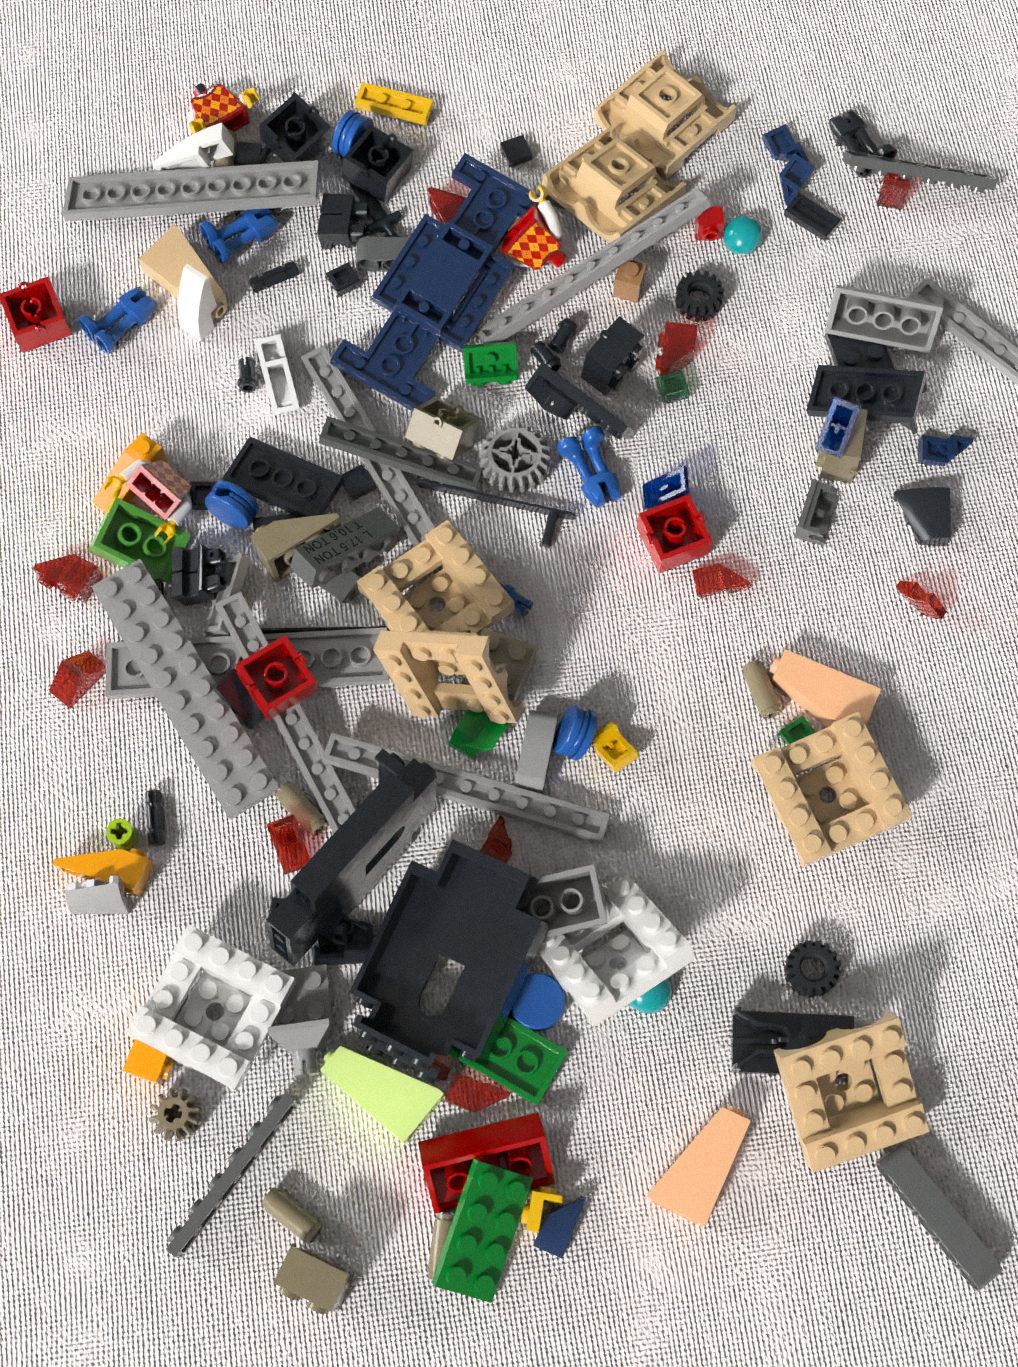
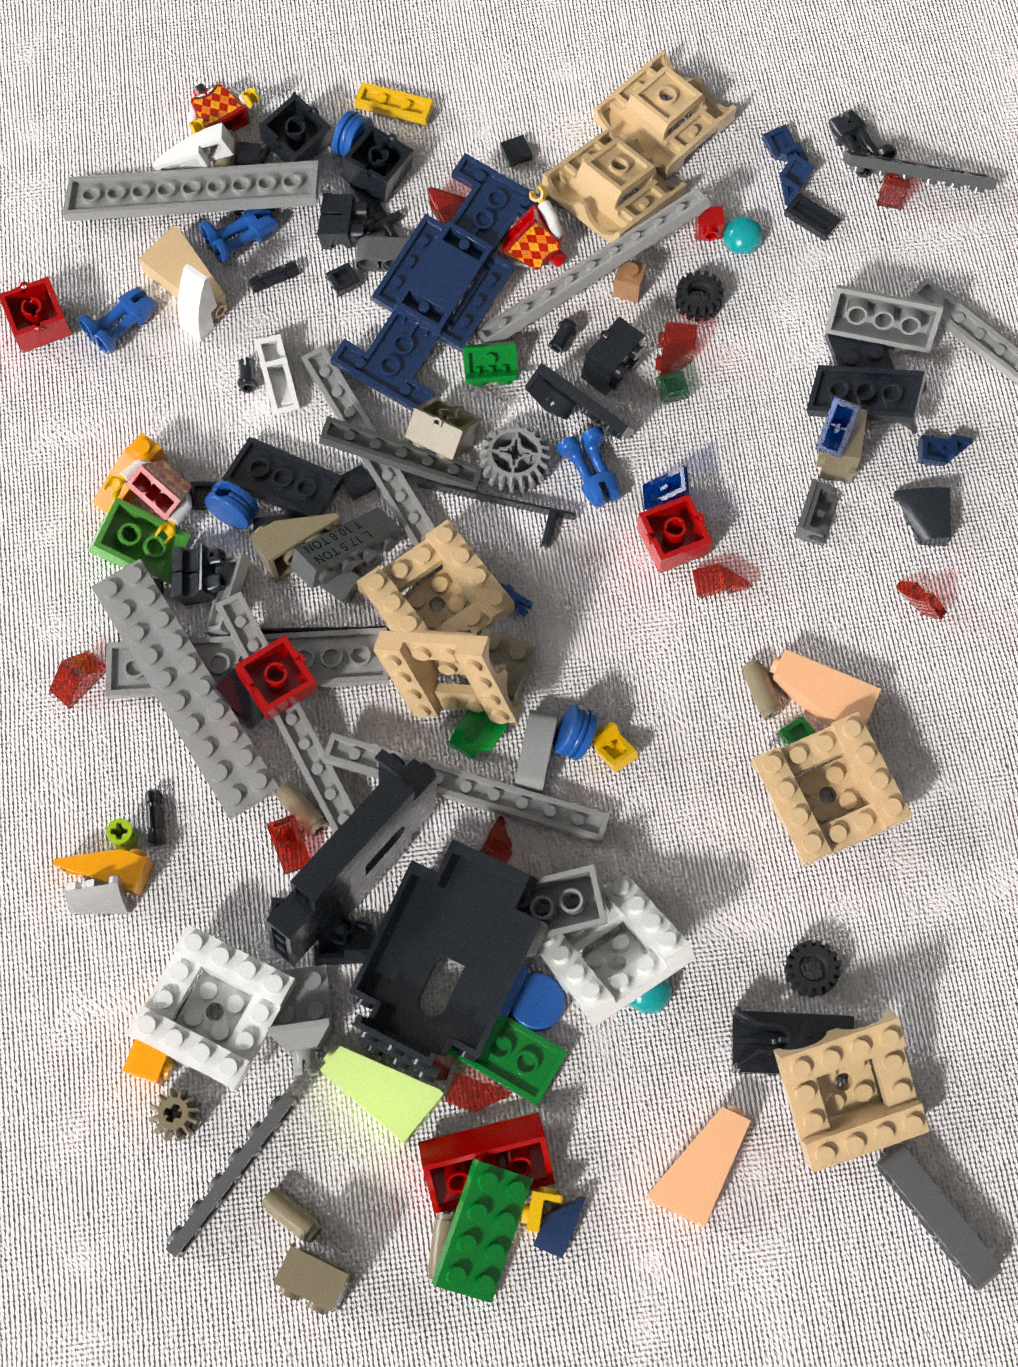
clear red slope [32,554,103,604] -> none
black pin [530,341,561,372] -> none

